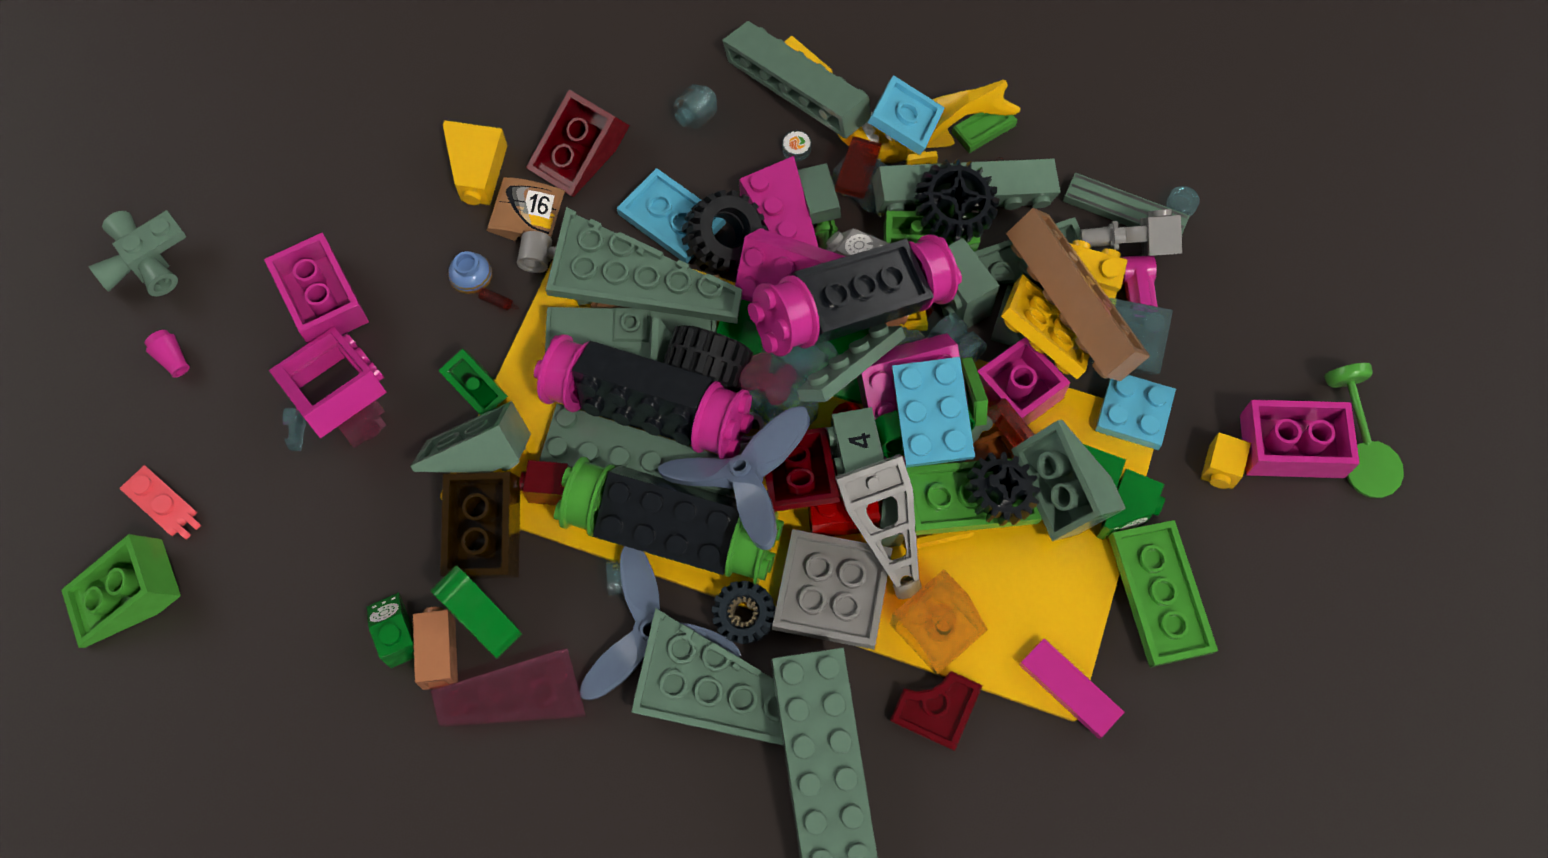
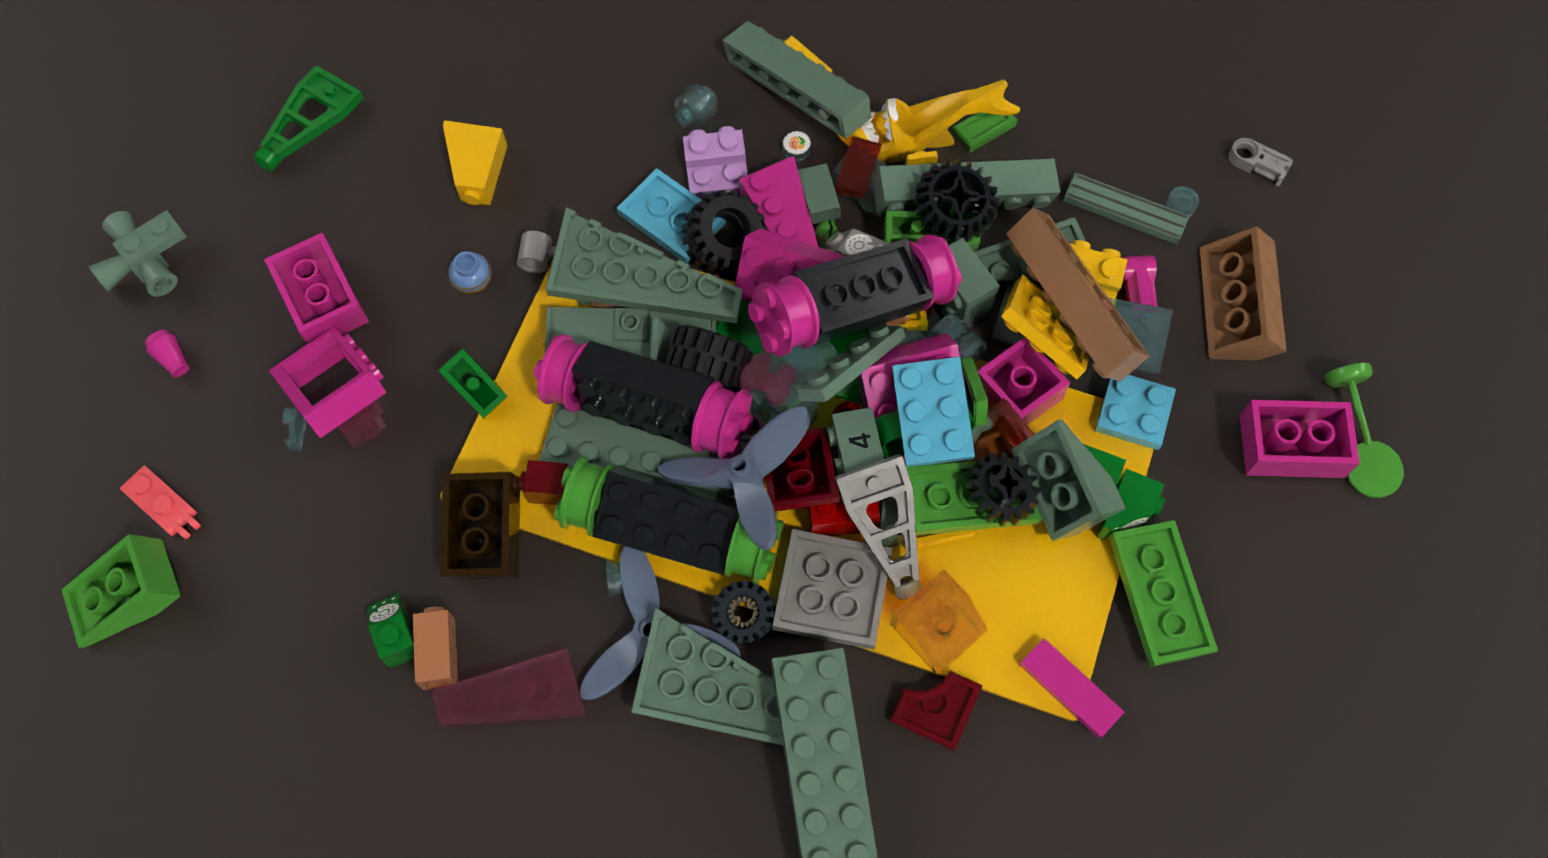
sand green slope [410,401,531,473] -> none
green beam [430,566,522,659] -> none
clear red piece [472,287,519,310] -> none
slope [486,177,565,241] -> none
dark red slope [526,89,630,197] -> none
medium azure plate [867,75,945,155] -> none
light grey brick [1080,209,1182,256] -> none
yellow brick [1201,433,1251,489] -> none
none -> green plate [253,65,364,172]
none -> lavender plate [683,126,748,199]
none -> medium nougat slope [1200,226,1287,361]
none -> light grey piece [1228,138,1293,186]

